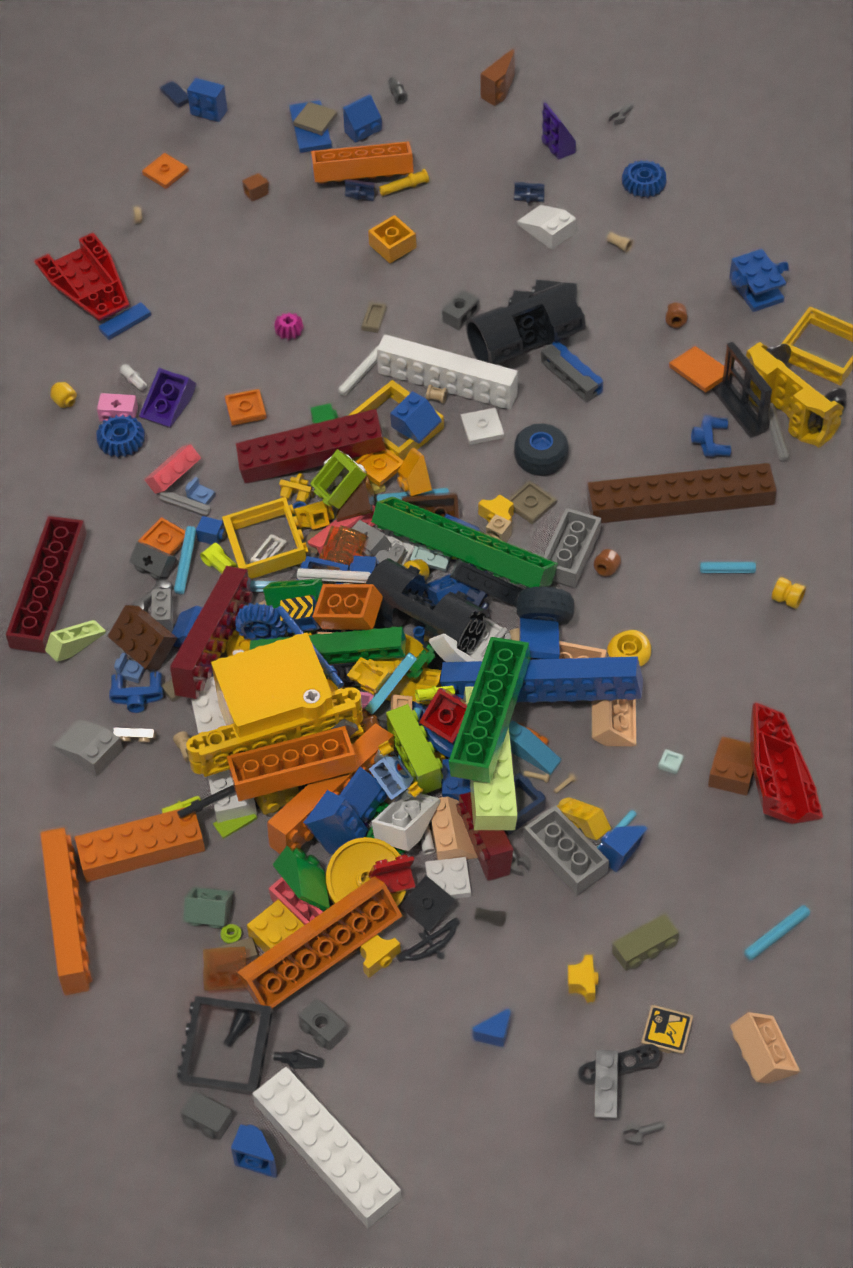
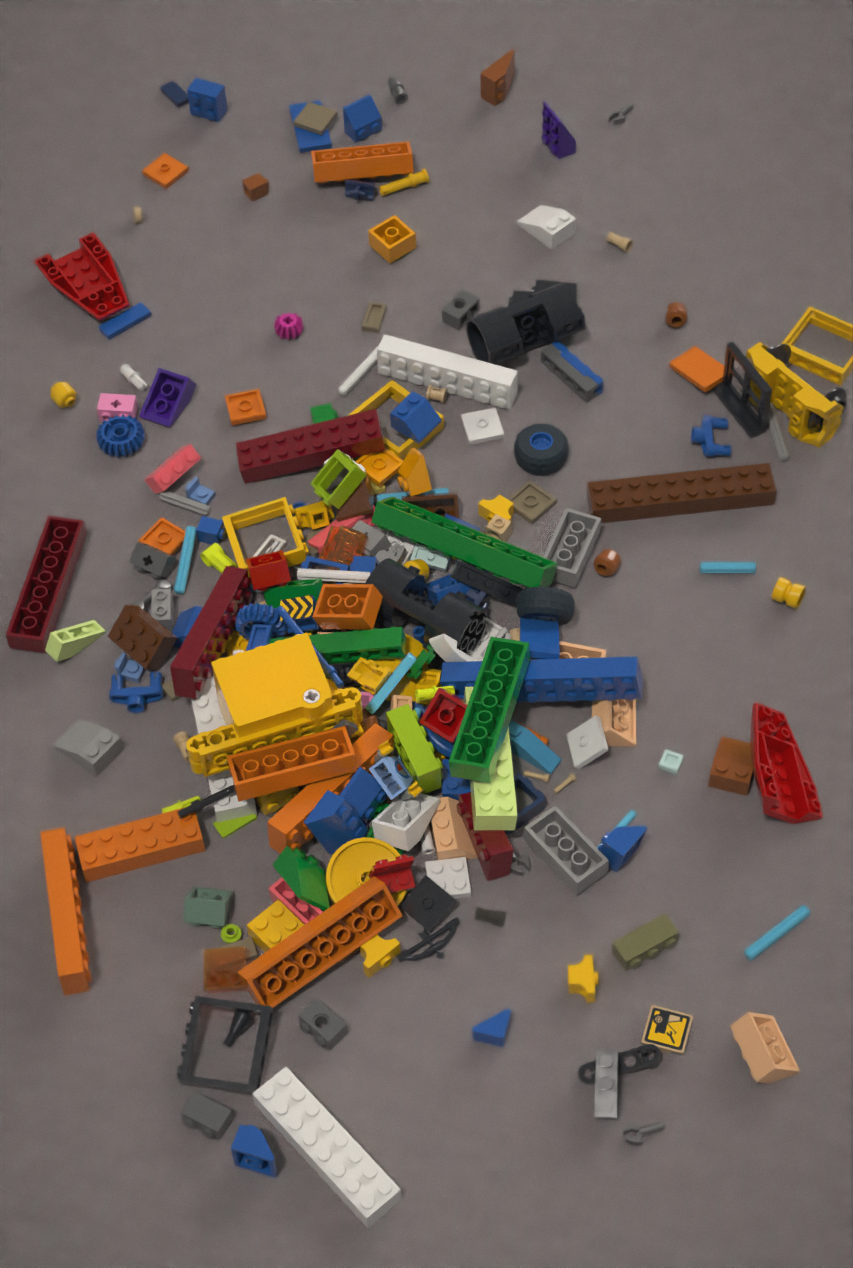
plate [114,728,156,743] -> none
black piece [273,1049,324,1069] -> none
yellow hips [279,473,315,504] -> none
dark blue hips [514,182,545,203] -> none
yellow arch [557,797,611,840] -> none
yellow hat [607,630,651,667] -> none
blue gear [622,159,667,199] -> none
blue torso [729,249,790,312] -> none
none -> red brick [245,550,291,591]
none -> blue tile [246,624,273,651]
none -> white plate [567,715,608,769]

